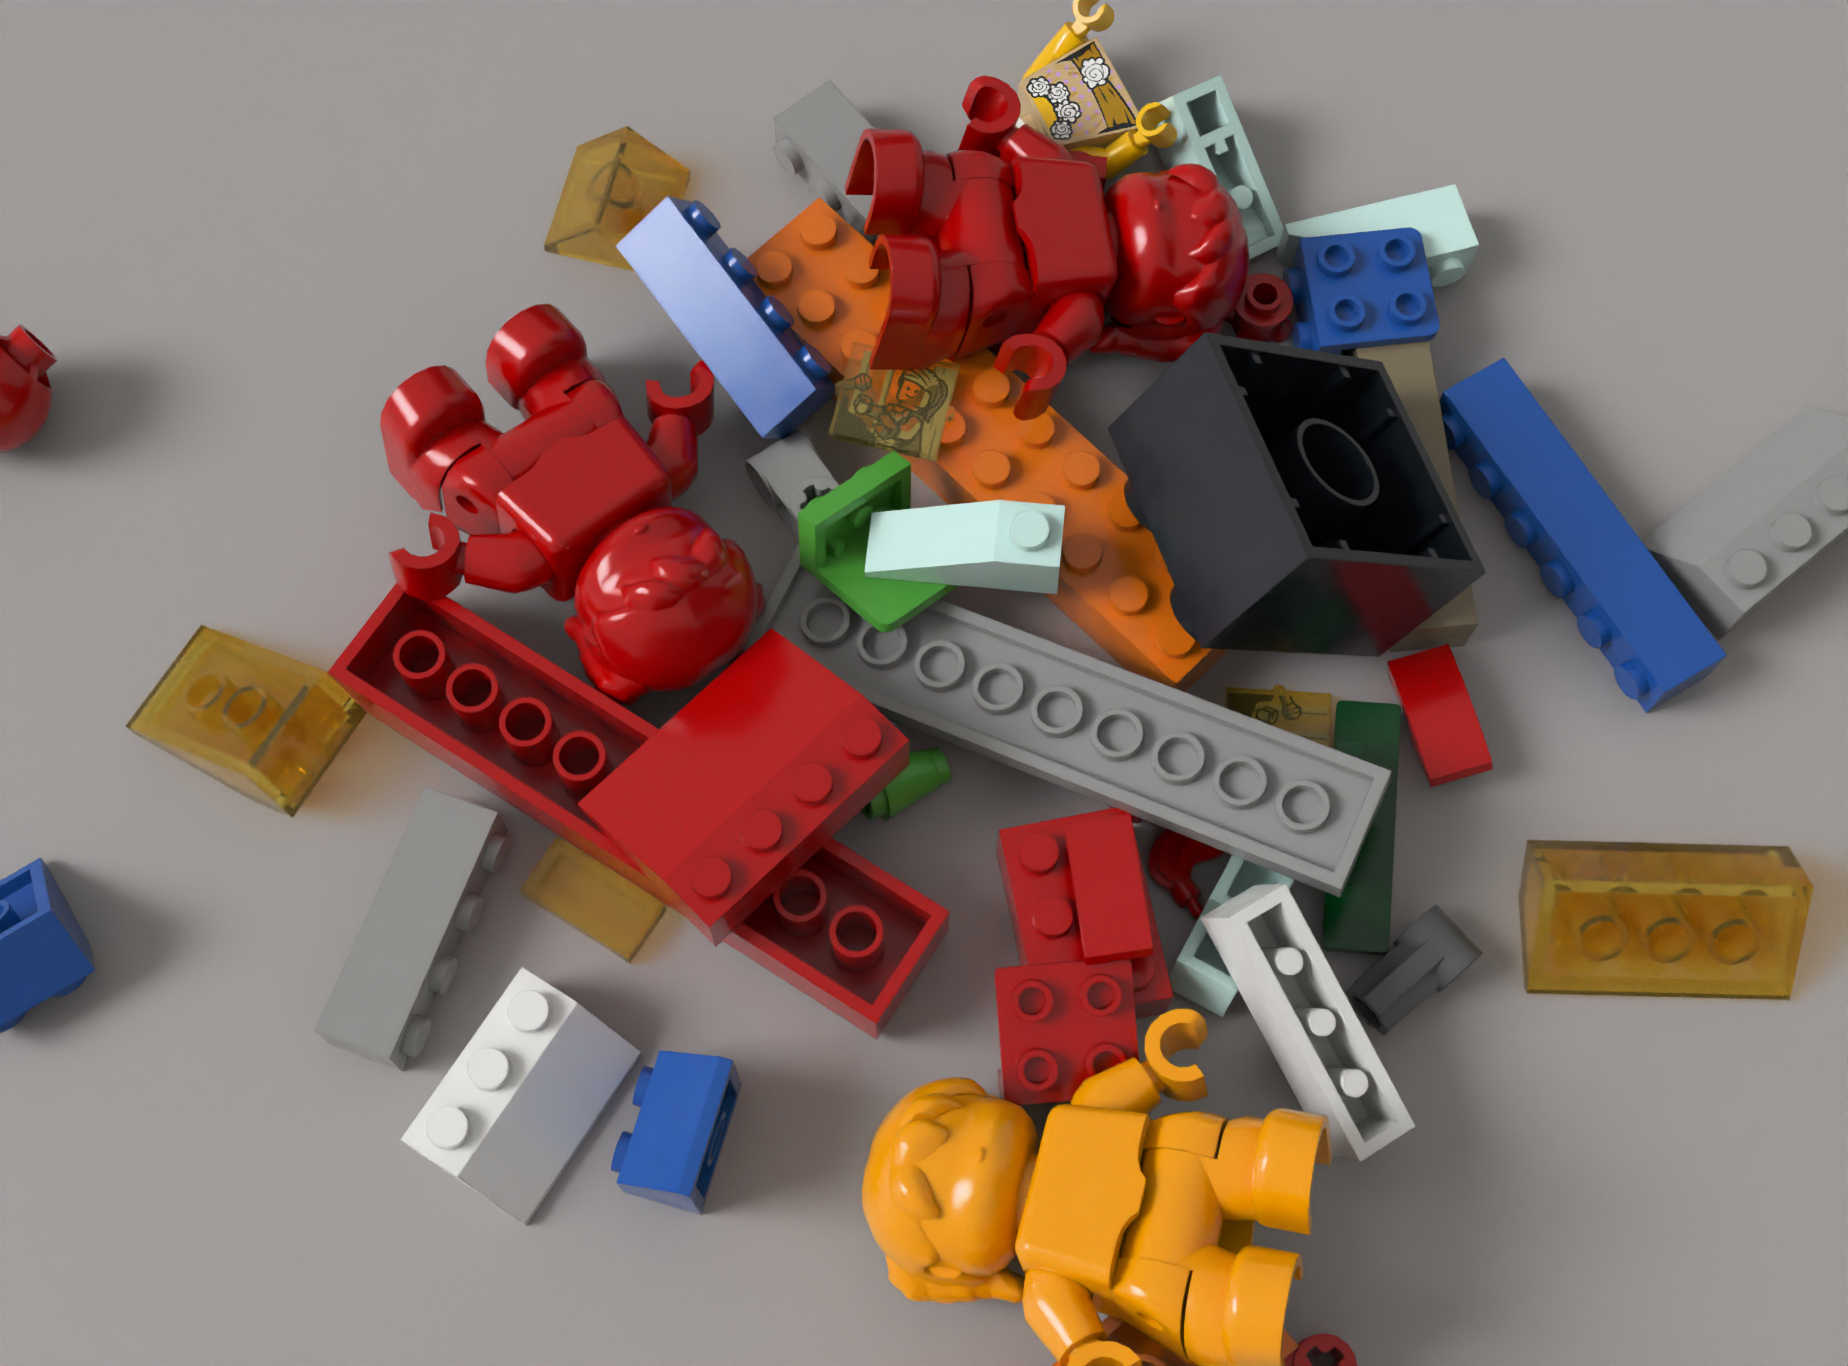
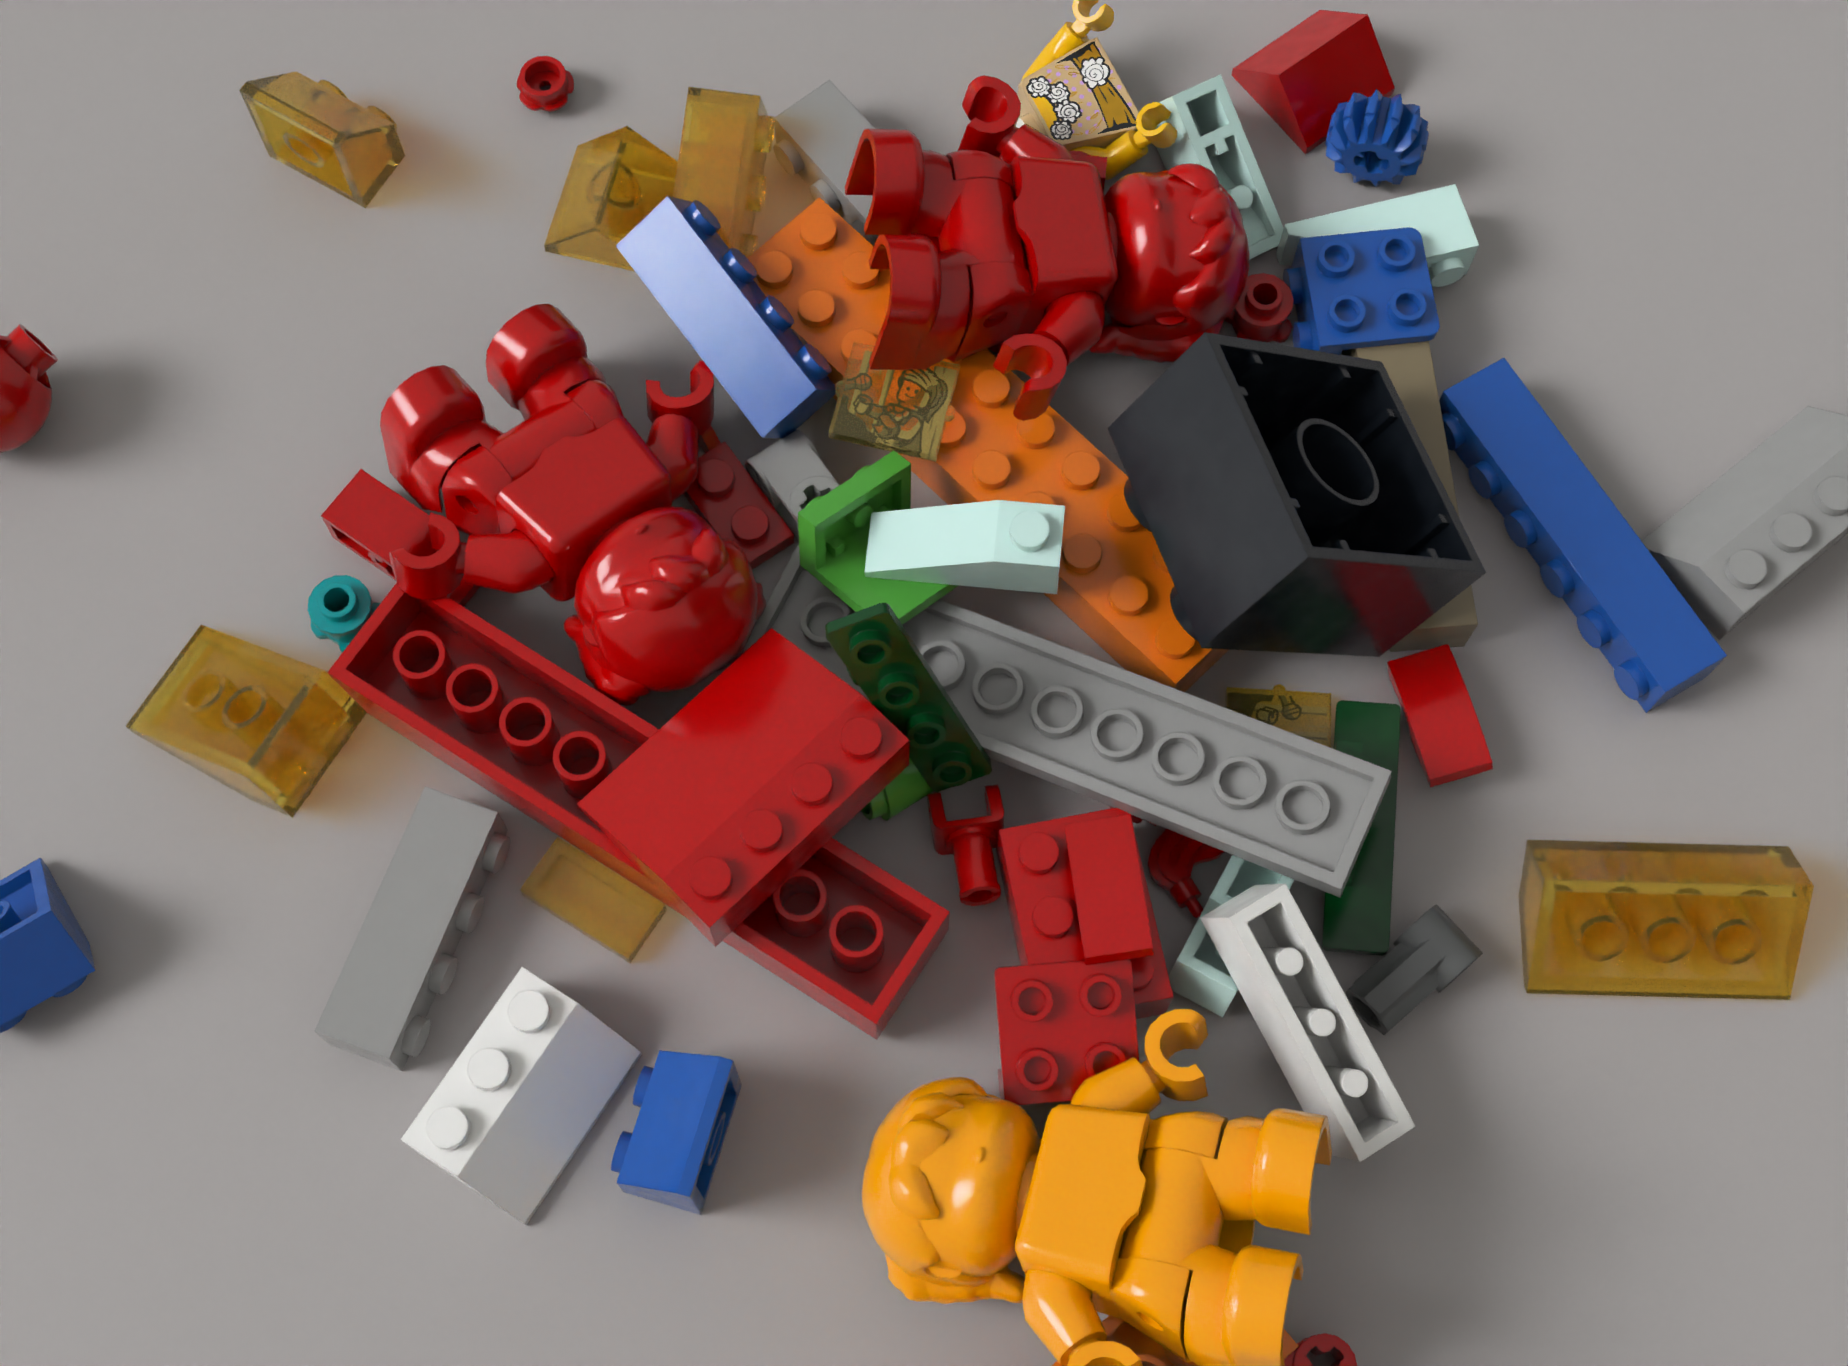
none -> clear yellow slope [239,71,405,208]
none -> teal brick [307,575,380,653]
none -> red piece [321,469,481,607]
none -> red plate [517,56,574,112]
none -> clear yellow wedge [673,87,774,258]
none -> red hinge [683,425,795,570]
none -> dark green bracket [825,603,992,792]
none -> red piece [927,784,1004,906]
none -> red slope [1231,10,1395,154]
none -> blue gear [1325,89,1429,187]

